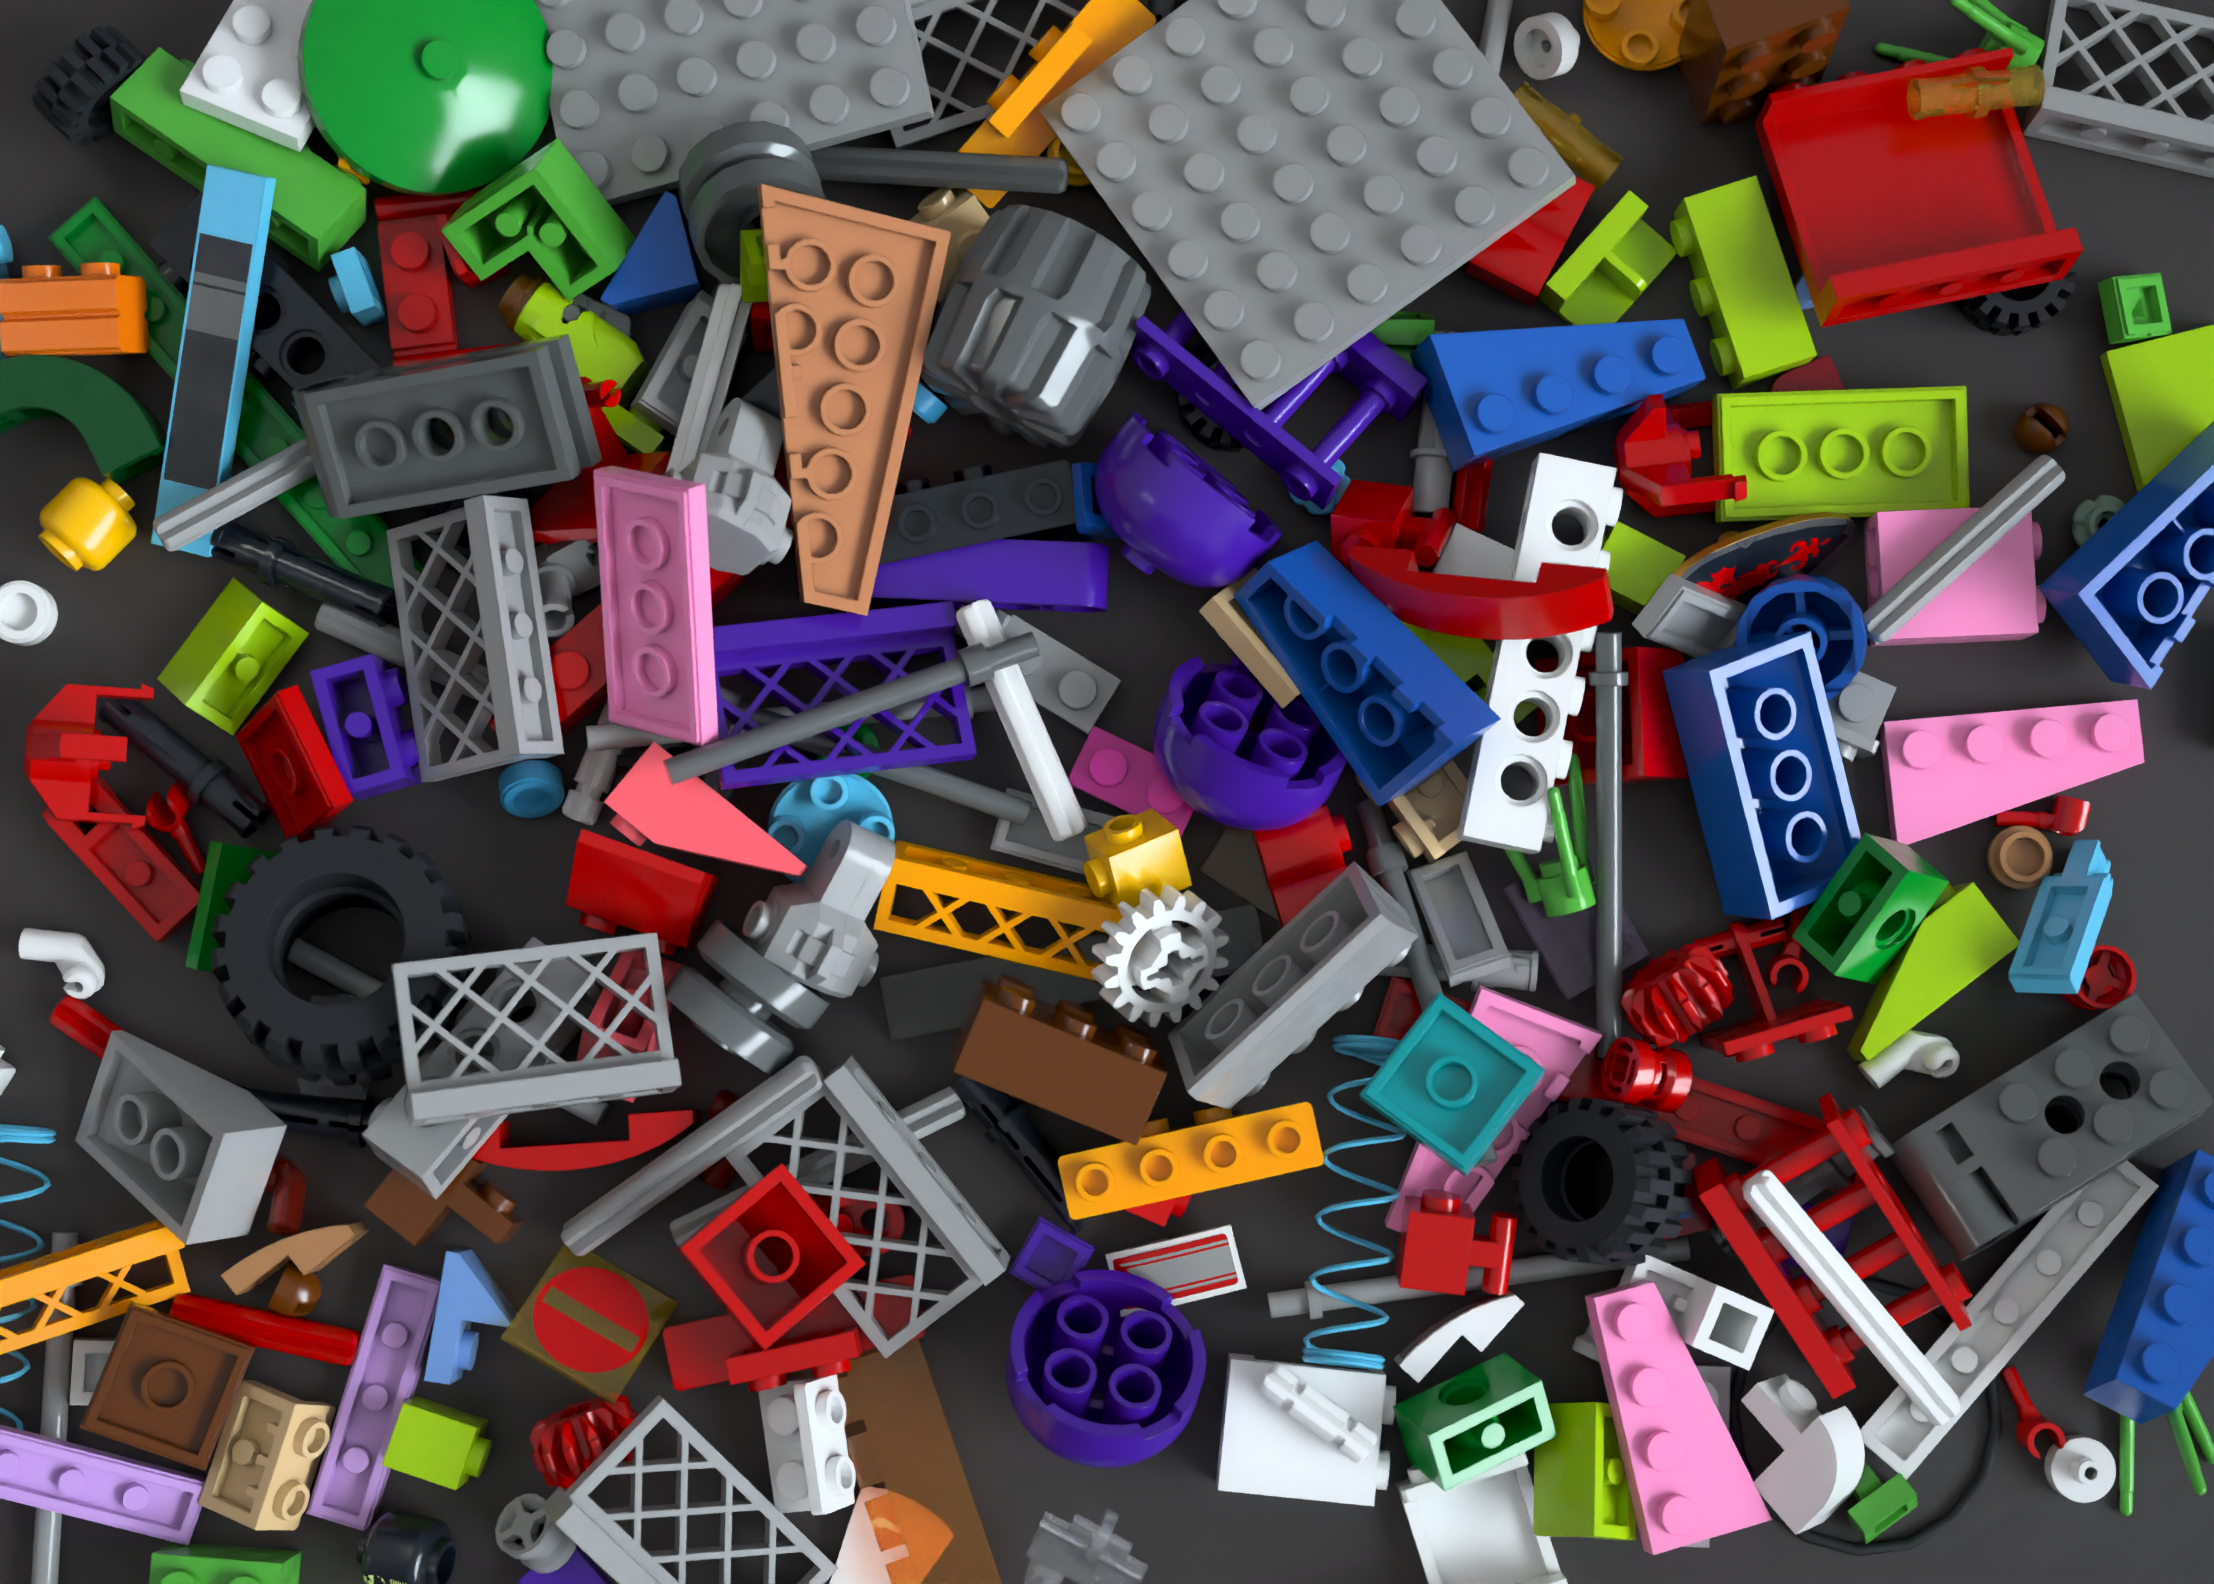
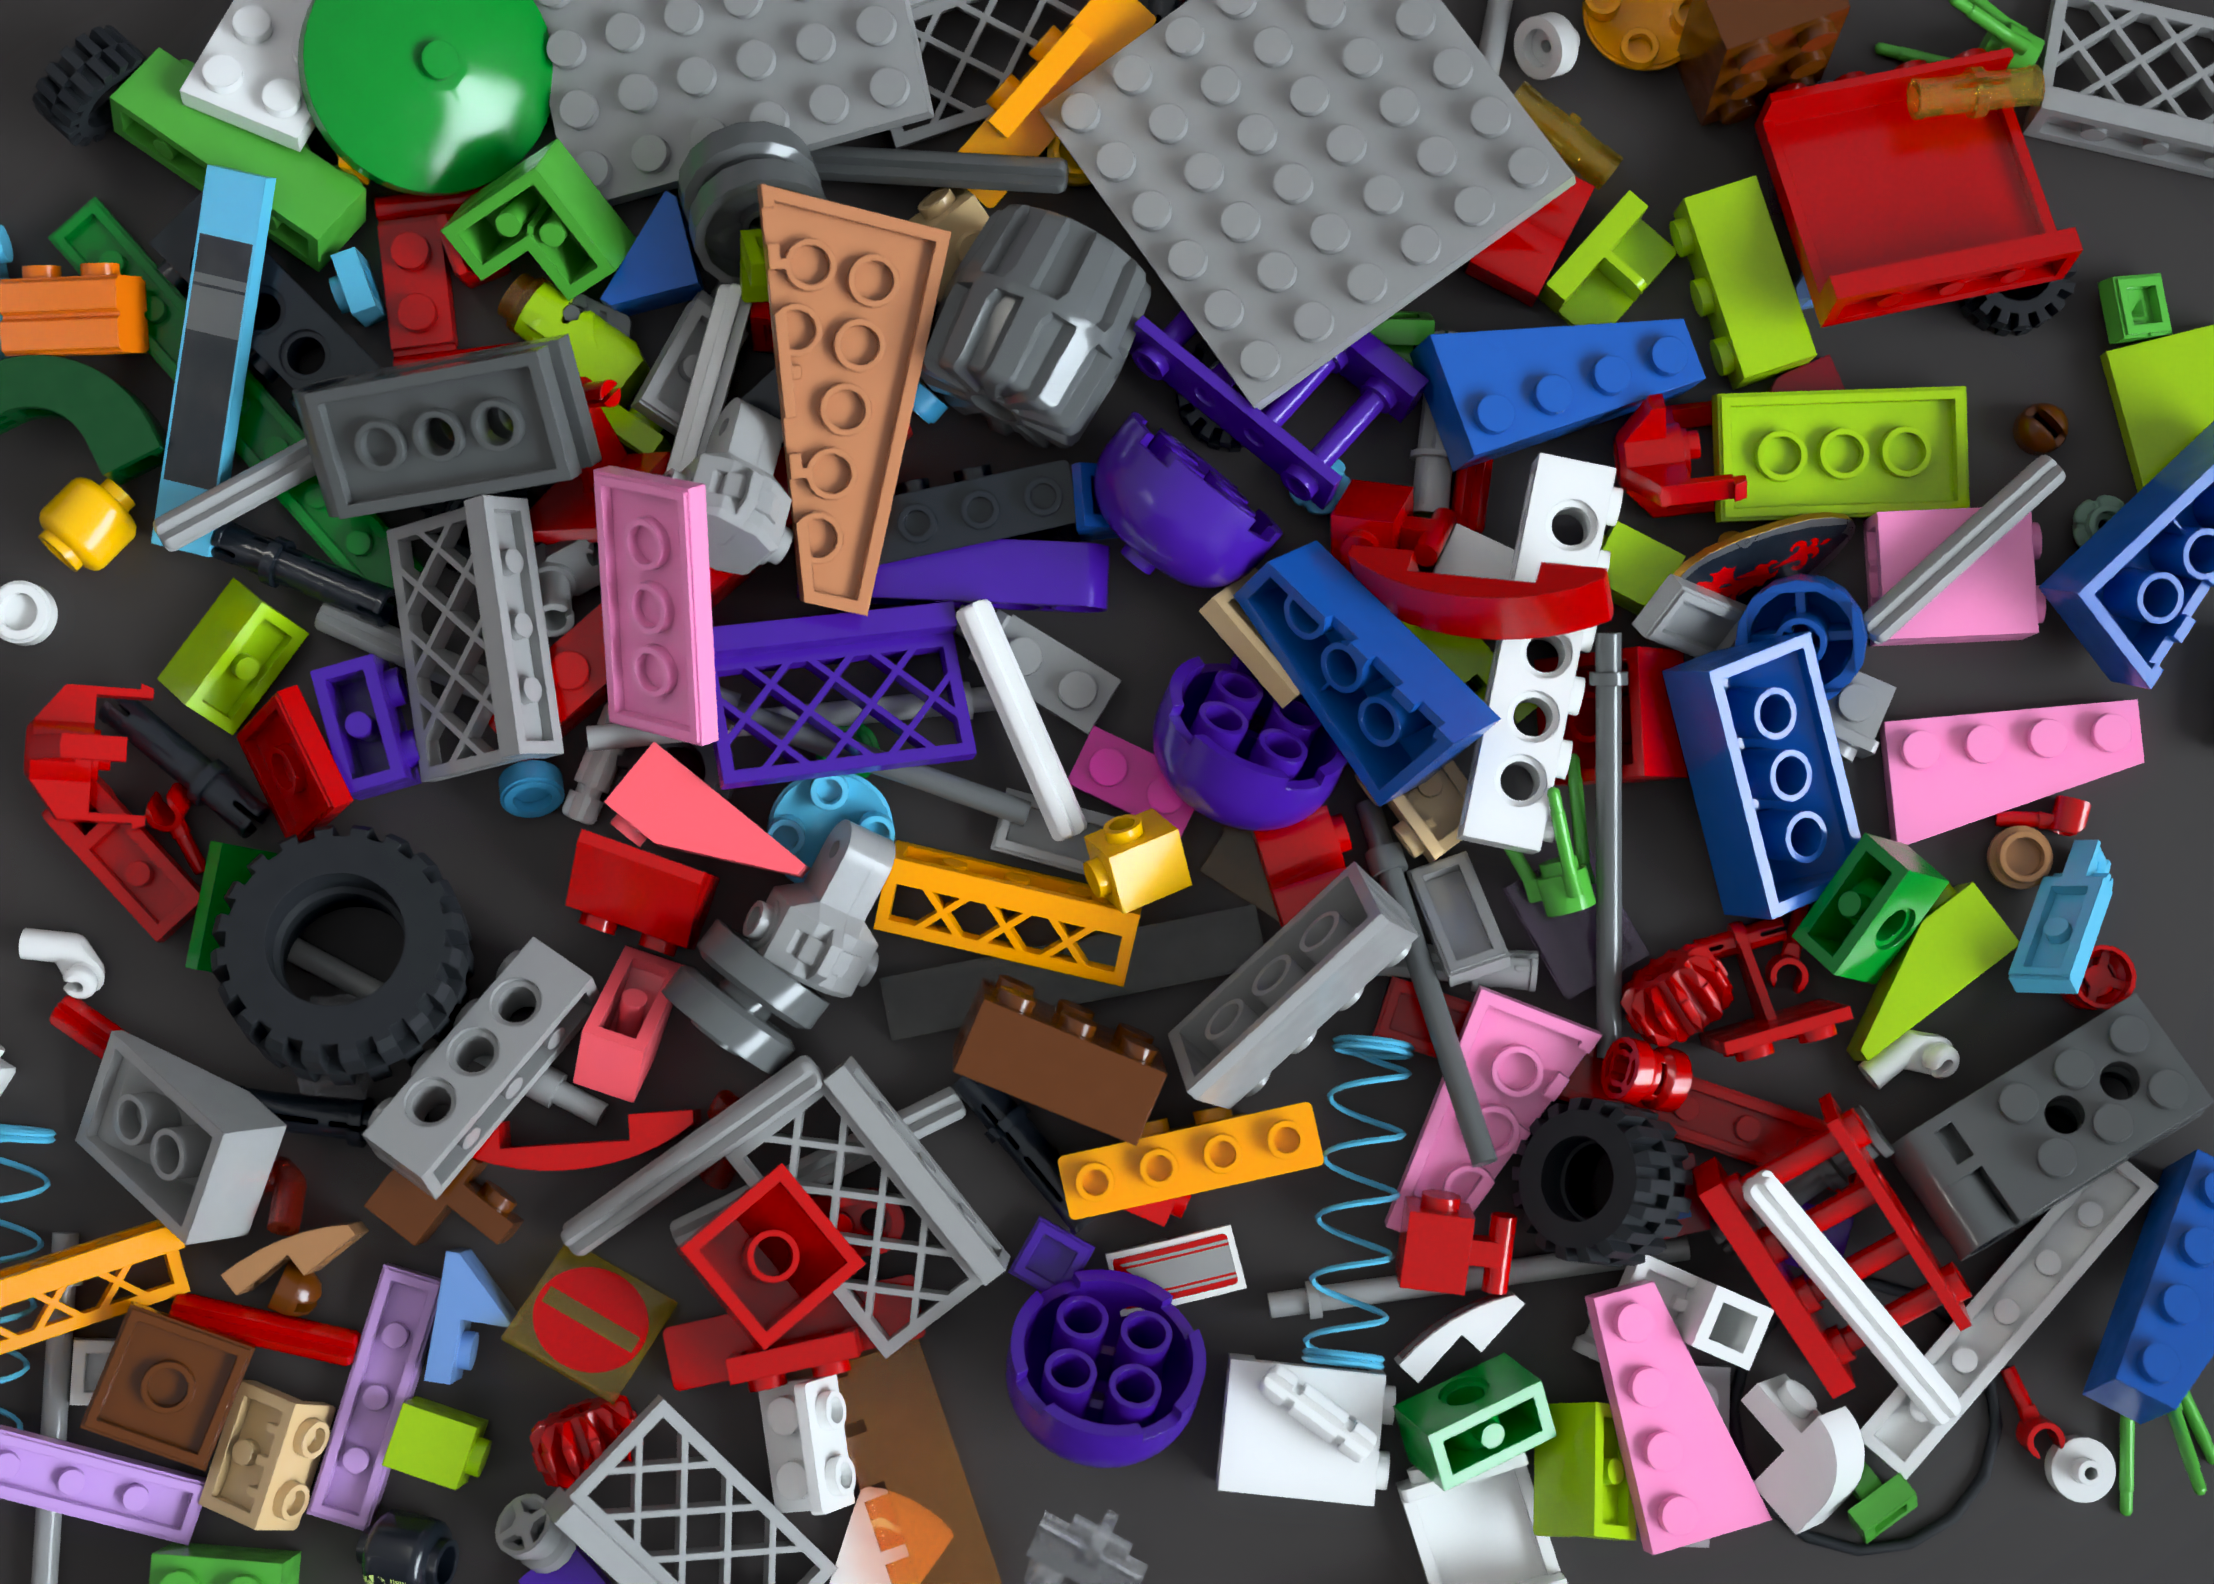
light grey fence [391,932,682,1127] -> none
dark grey bar [663,632,1040,785] -> none
white gear [1091,885,1229,1027] -> none
teal tile [1360,992,1545,1177] -> none

